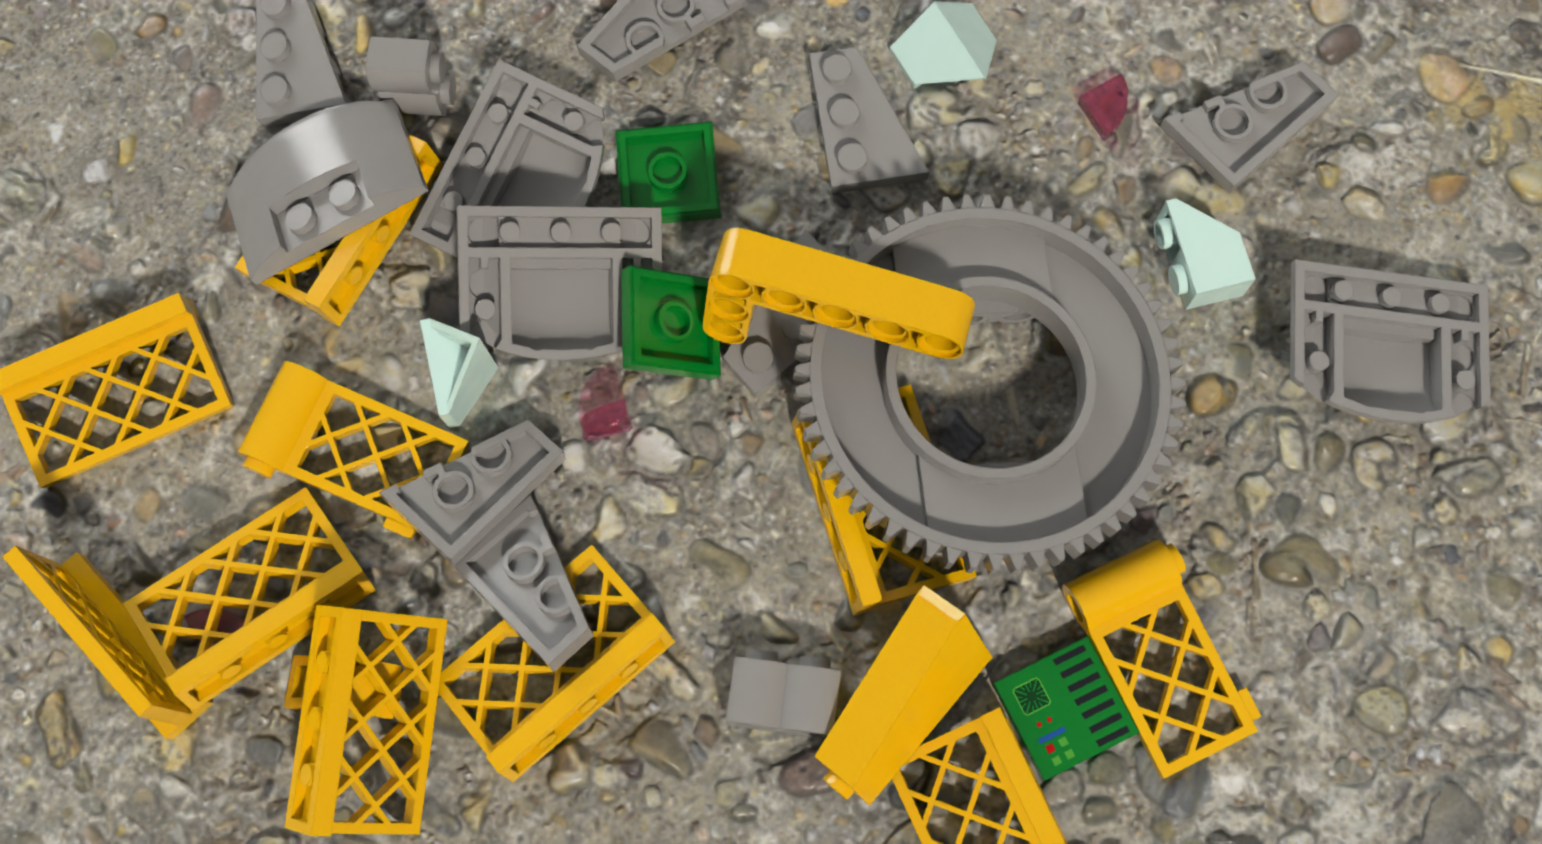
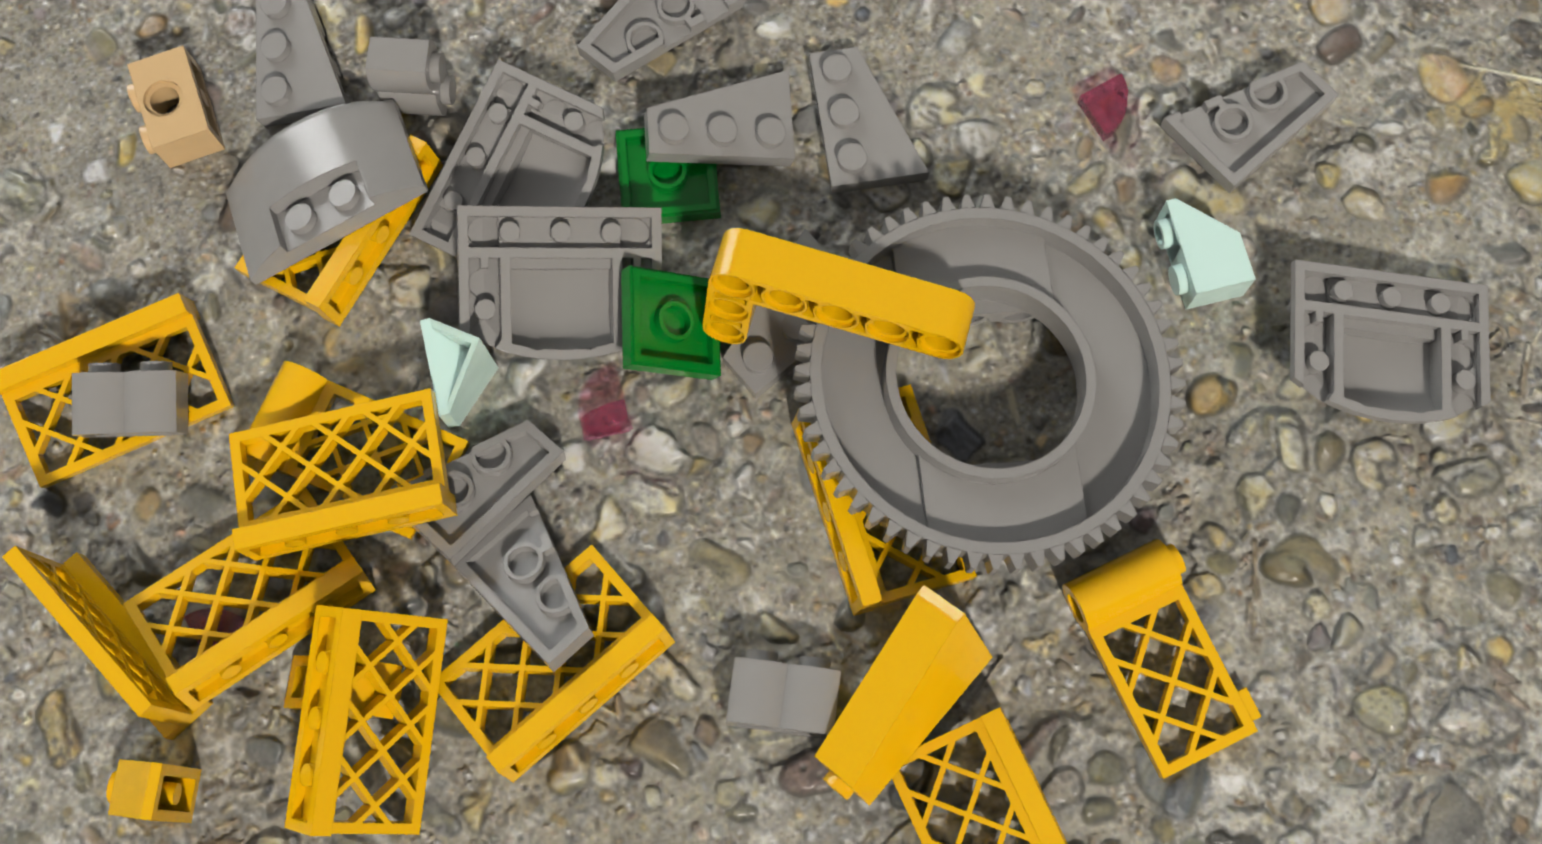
light aqua slope [890,1,997,89] -> none
green tile [992,636,1140,782] -> none
none -> light grey brick [72,361,188,438]
none -> yellow slope [106,759,202,823]
none -> tan brick [127,45,225,168]
none -> yellow fence [229,388,458,561]
none -> light grey wing [644,70,795,167]

